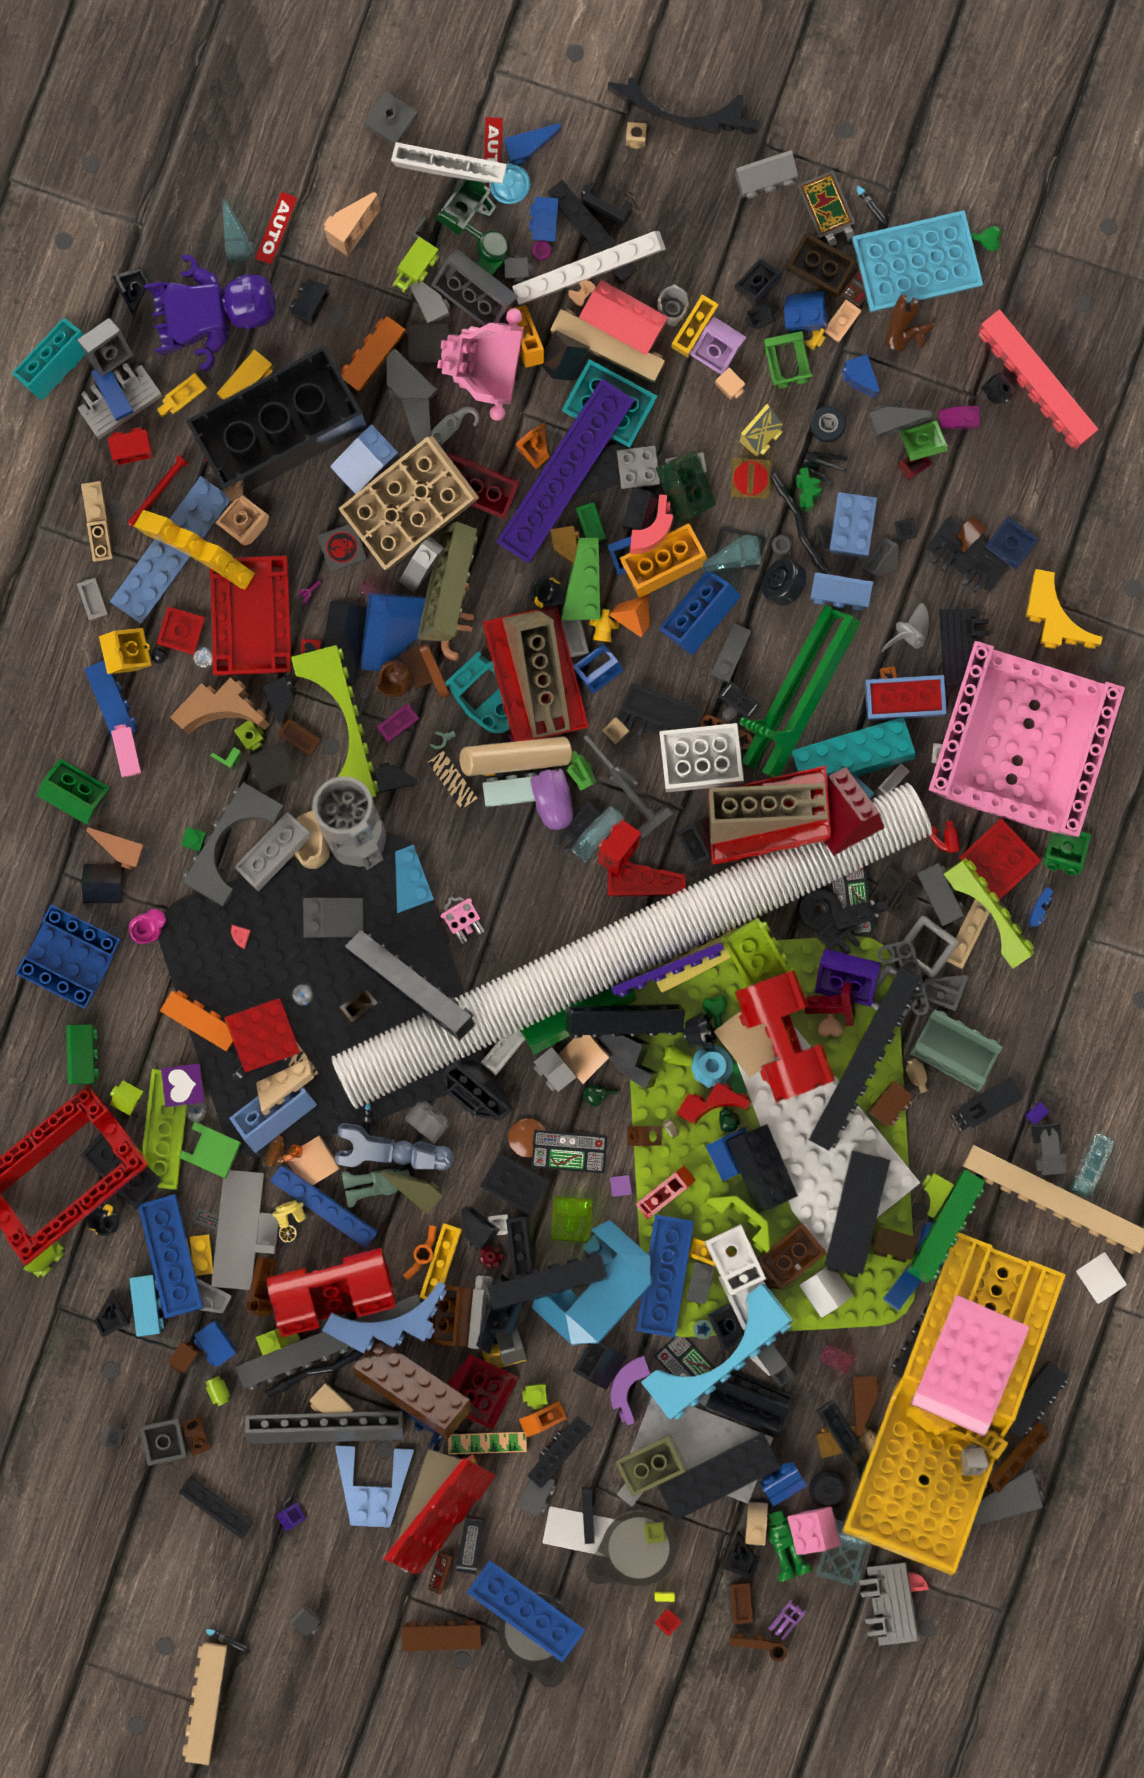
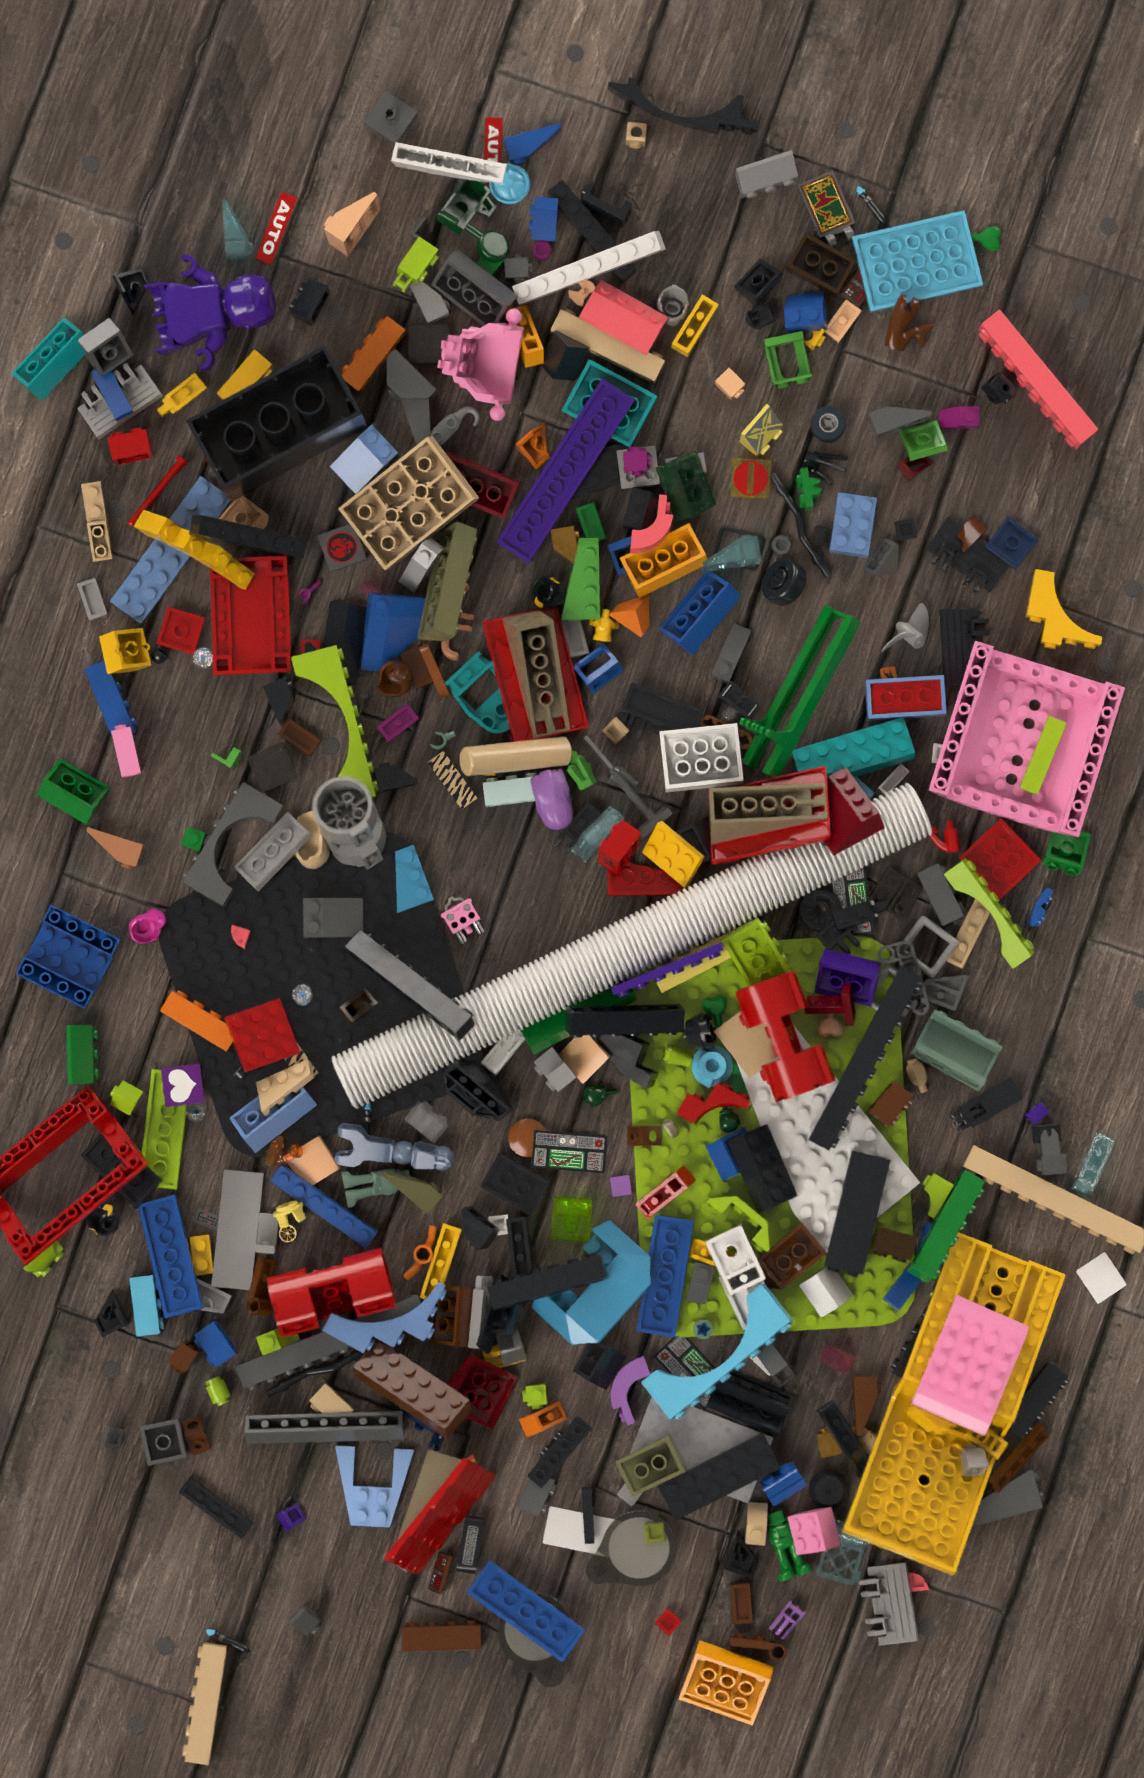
black slope [81,864,123,903] -> none
medium nougat arch [170,678,270,735] -> none
bright green flag [179,1122,242,1178] -> none
lime brick [234,721,265,751] -> none
tile [448,1432,527,1454] -> none
dark red plant [478,1244,504,1270] -> none
neon yellow tile [655,1592,675,1602] -> none
lavender slope [690,317,746,375] -> none
black slope [707,1303,746,1350] -> none
medium blue slope [810,572,873,612] -> none
blue slope [841,354,880,398] -> none
none -> black brick [189,515,307,559]
none -> magenta brick [623,447,652,477]
none -> yellow plate [642,821,705,888]
none -> light orange slope [679,1640,774,1726]
none -> lime tile [1019,716,1067,795]

